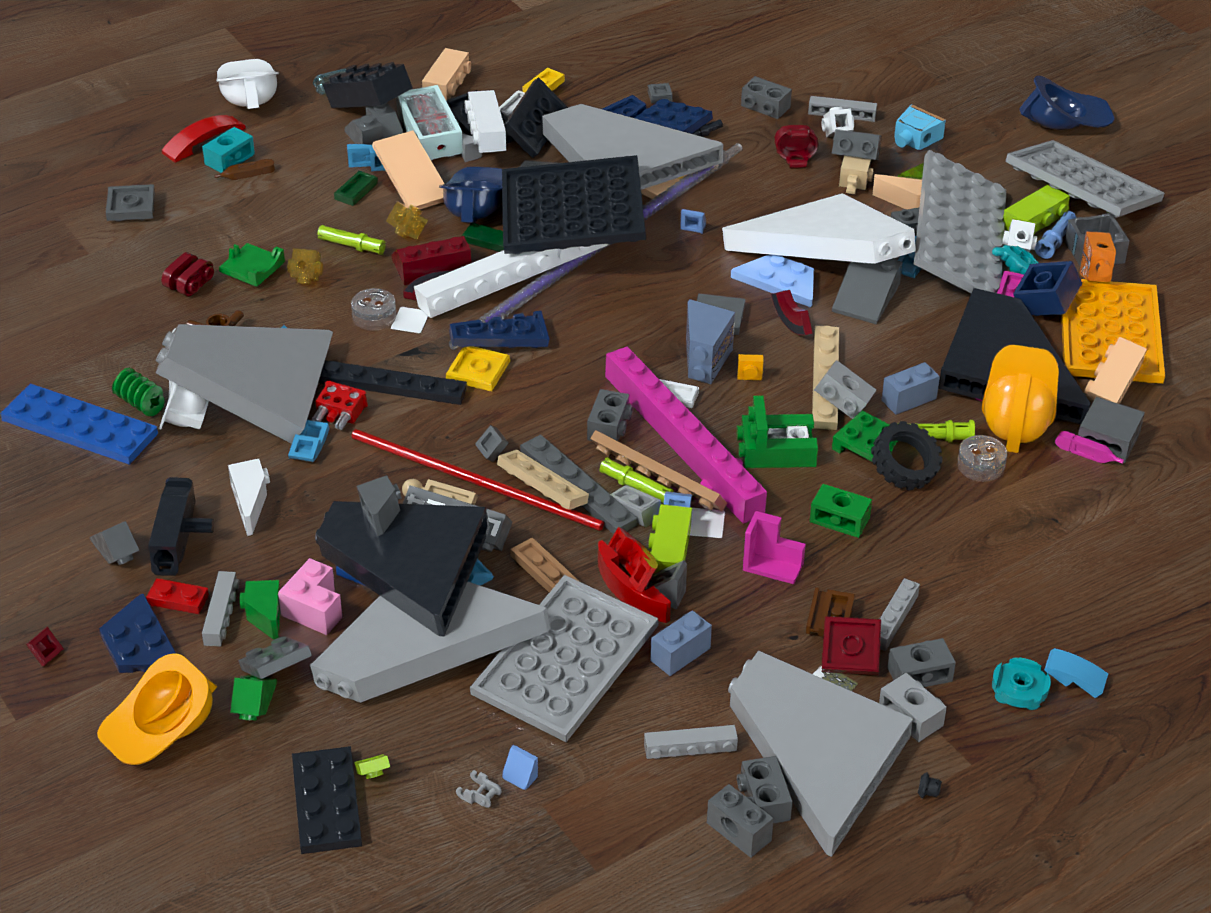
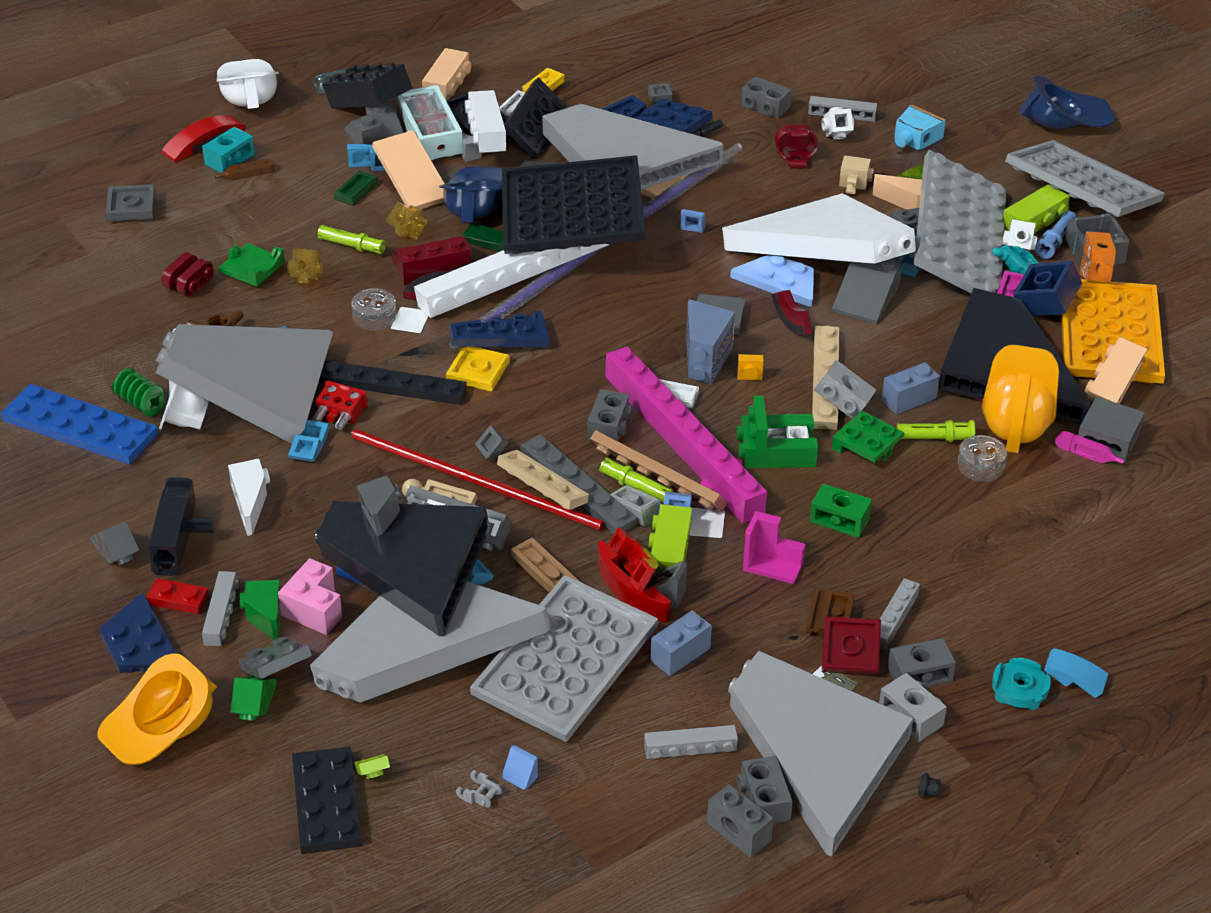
dark red slope [26,627,64,666] -> none
dark grey piece [832,129,882,160] -> none
black tyre [871,421,942,490] -> none

